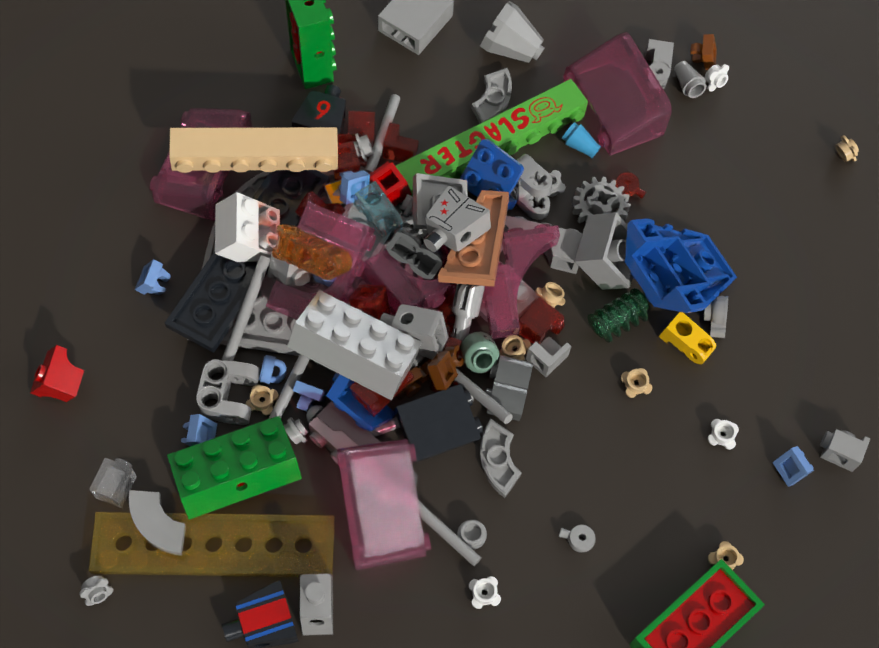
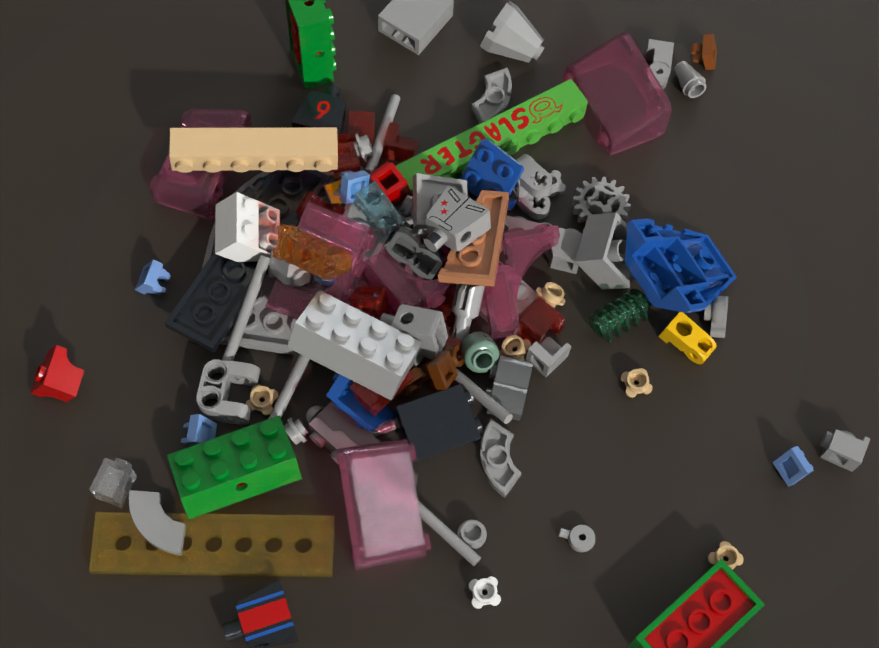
light grey plate [79,576,113,606] -> none
medium blue tile [259,355,287,384] -> none
medium blue tile [293,380,328,412] -> none
light grey torso [300,574,333,635] -> none
dark azure cone [562,122,601,158] -> none
clear red piece [615,172,646,199] -> none
white plate [705,64,729,92] -> none
white plate [708,419,739,450] -> none
tan plate [835,135,859,162] -> none

